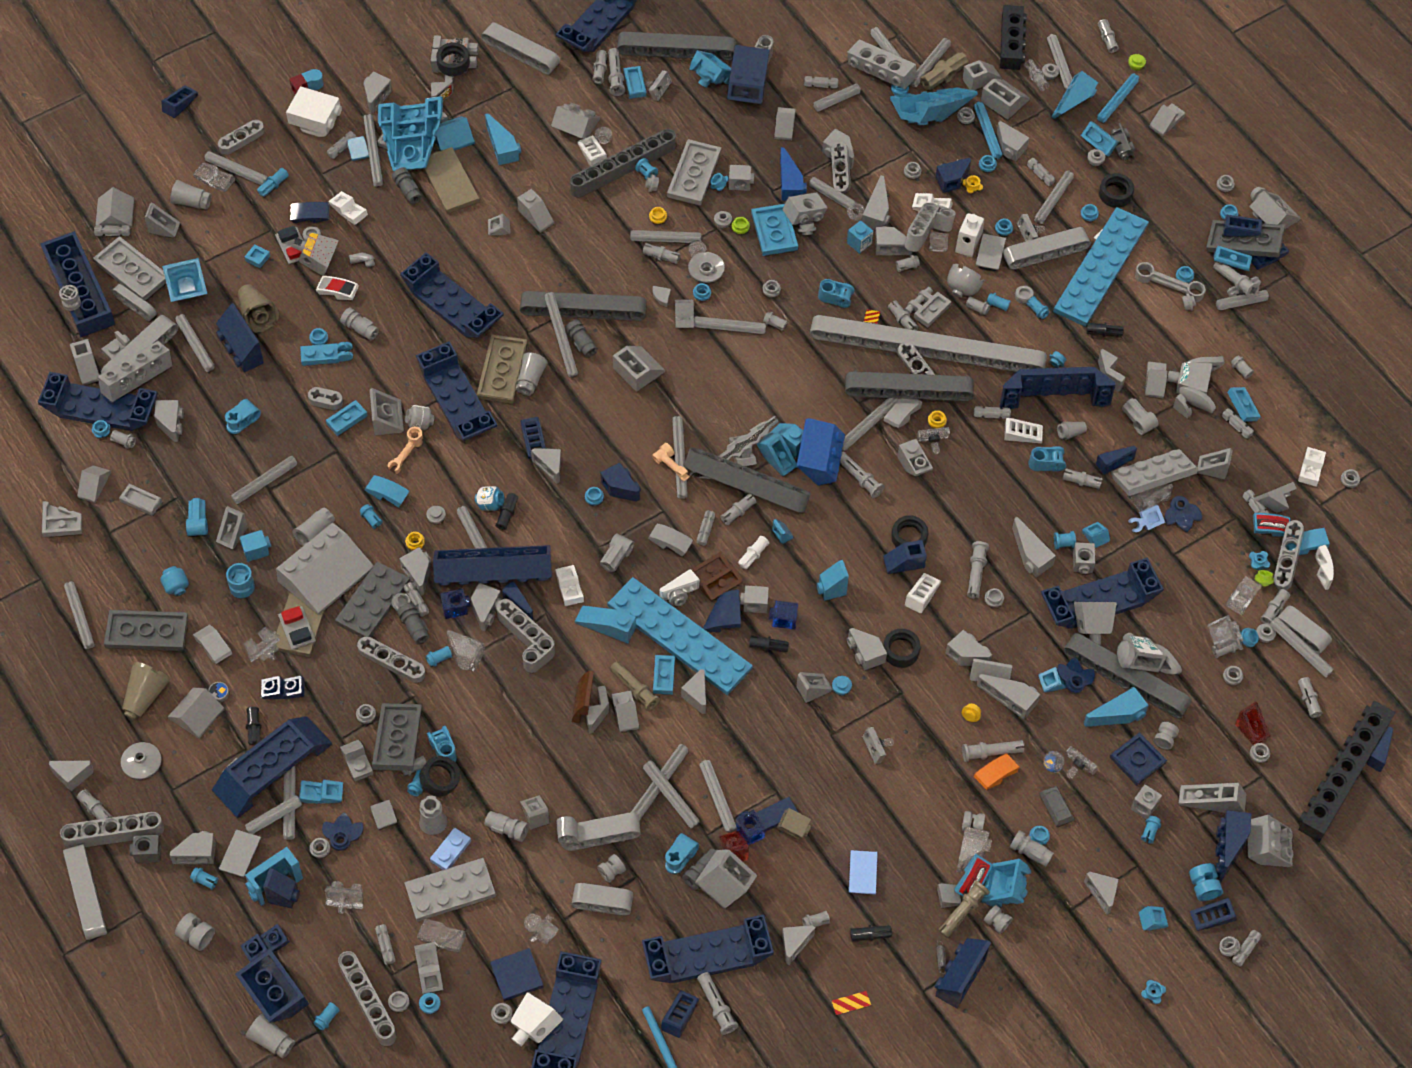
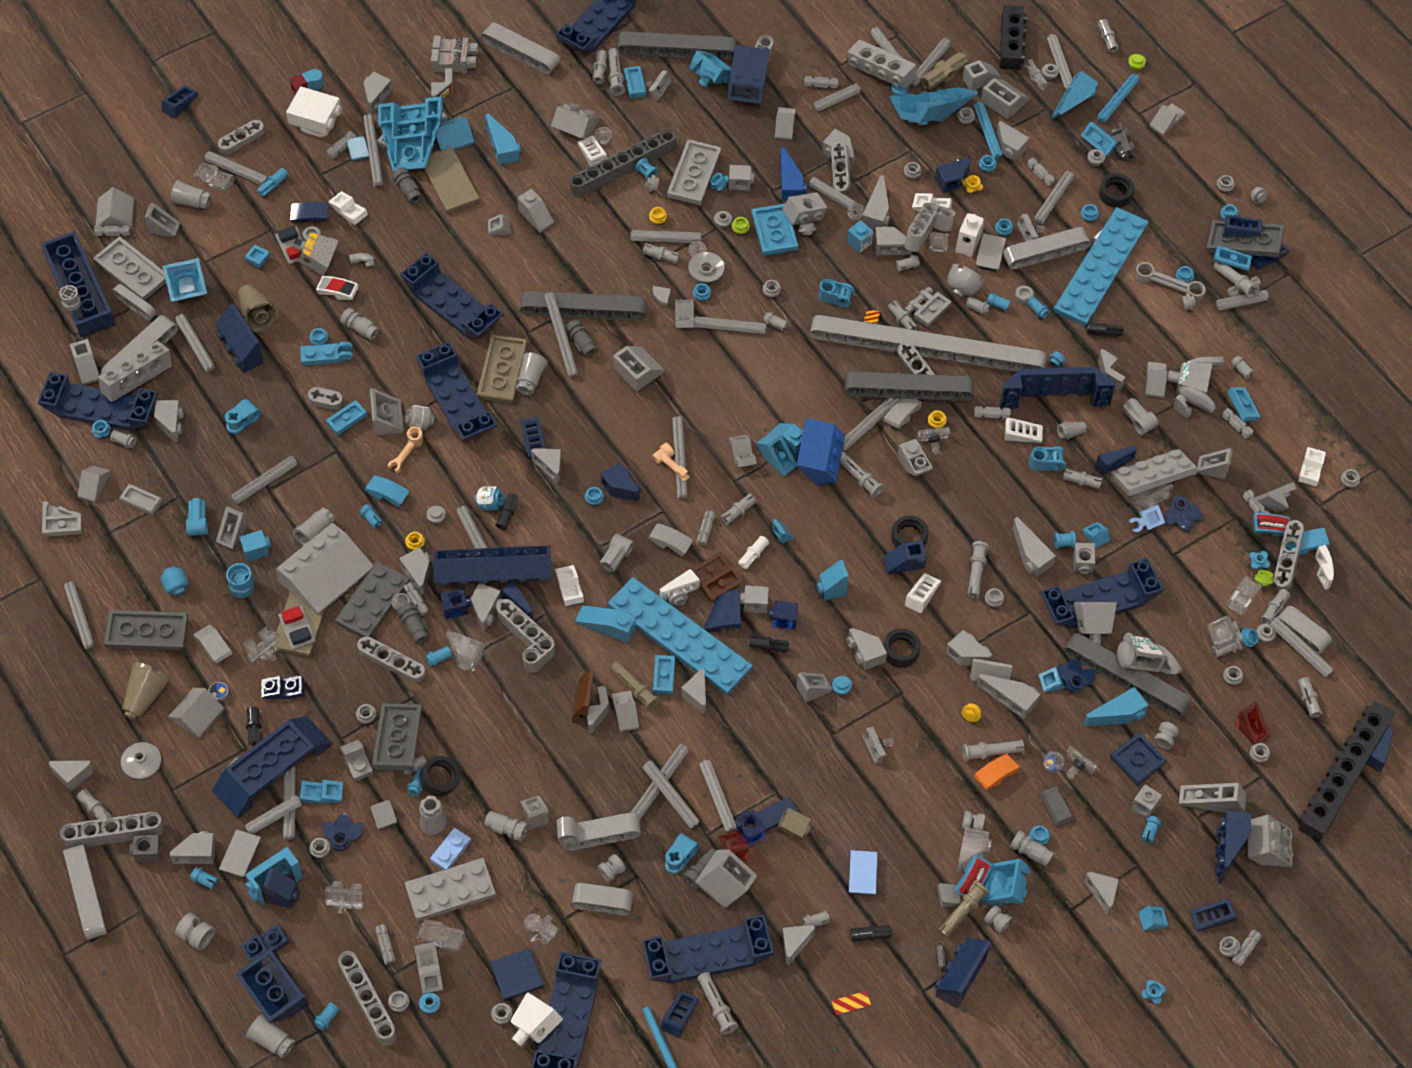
light grey bracket [101,331,130,360] -> none
dark azure piece [426,726,457,762] -> none
black tyre [436,42,470,76] -> none
dark grey beam [684,447,811,512] -> none
light grey sword [690,416,779,479] -> none
dark azure wheel [1189,863,1223,901] -> none
light grey slope [1249,191,1301,229] -> none

